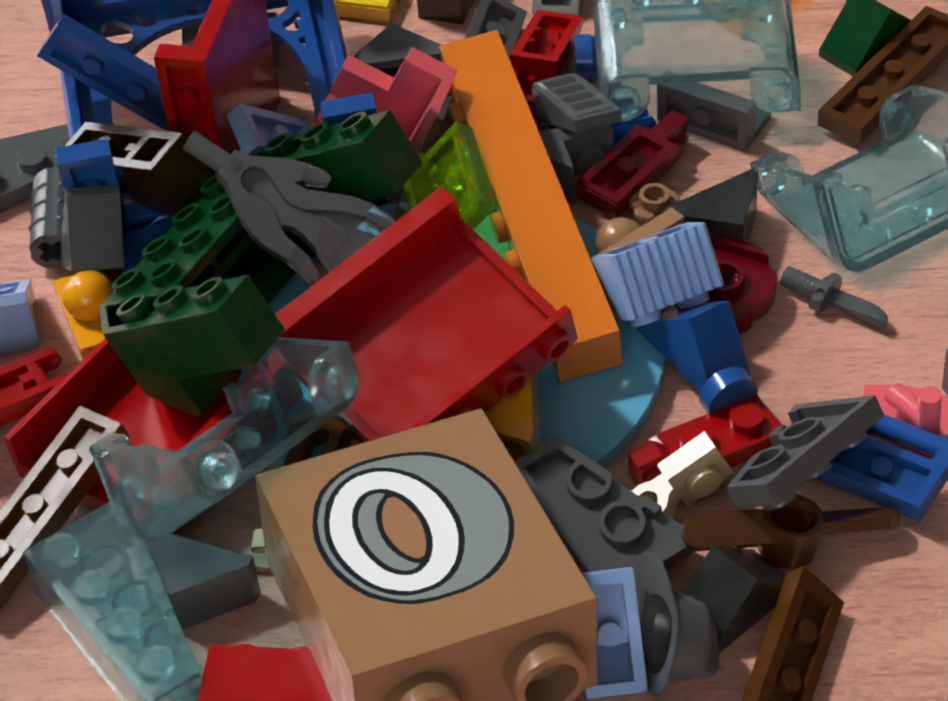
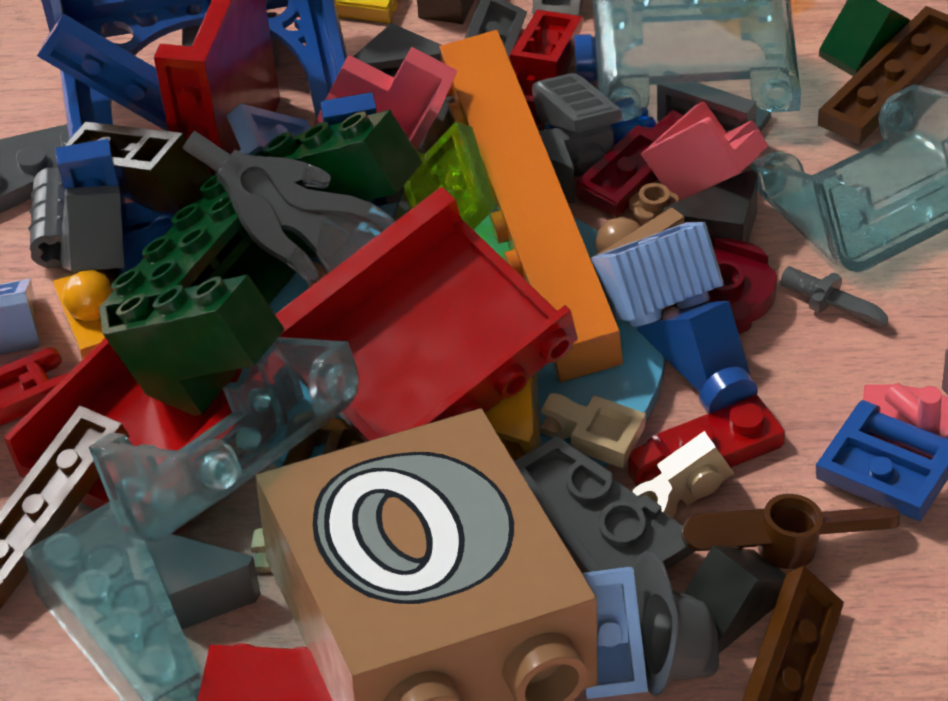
dark grey wing [726,395,885,511] -> none
none -> tan plate [540,393,646,468]
none -> coral panel [641,102,769,201]

